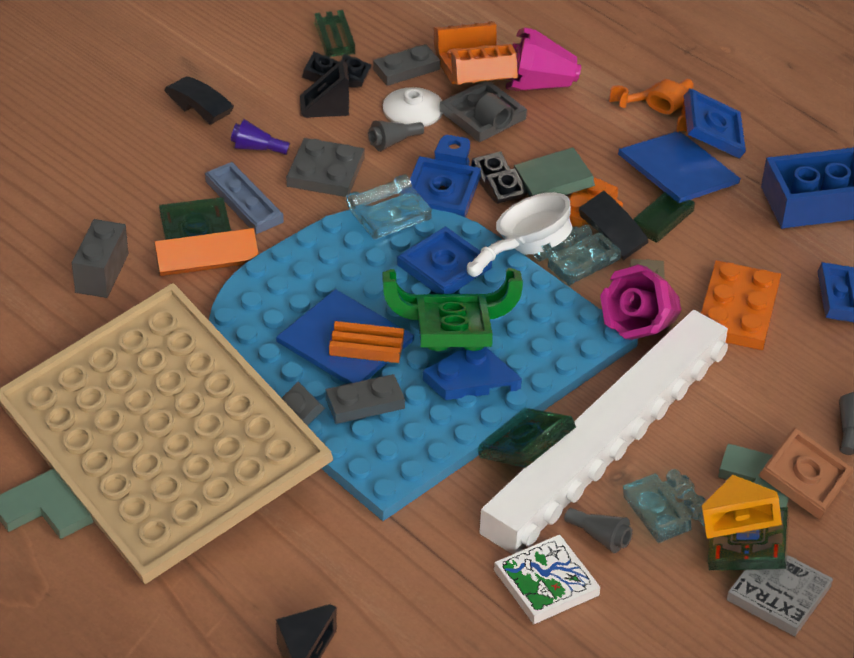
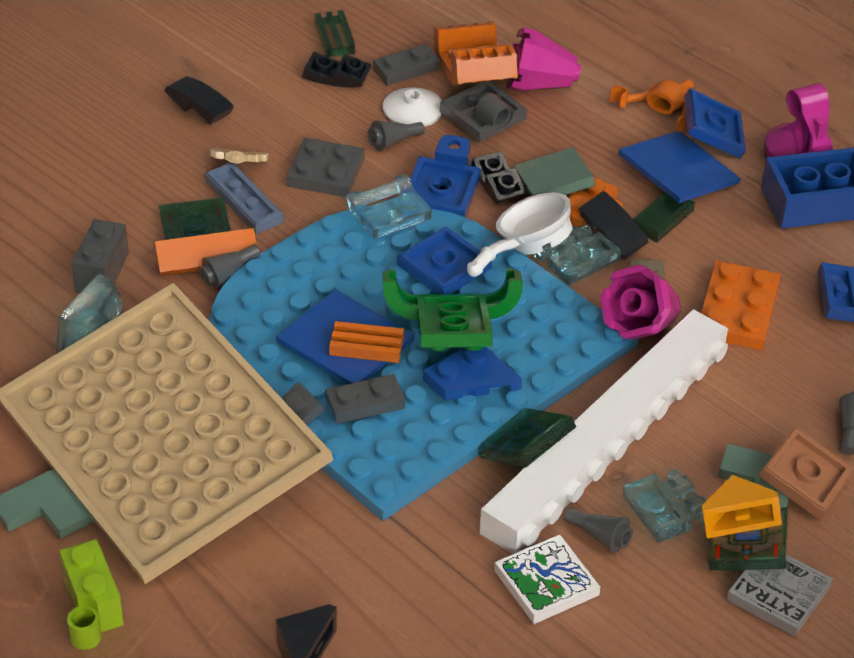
dark purple cone [231,119,290,155] -> none
black slope [300,59,349,118] -> none
none -> clear light blue slope [56,273,123,354]
none -> lime hinge [59,539,124,650]
none -> dark grey cone [199,244,261,288]
none -> tan animal [209,147,268,163]
none -> dark pink piece [764,83,833,157]

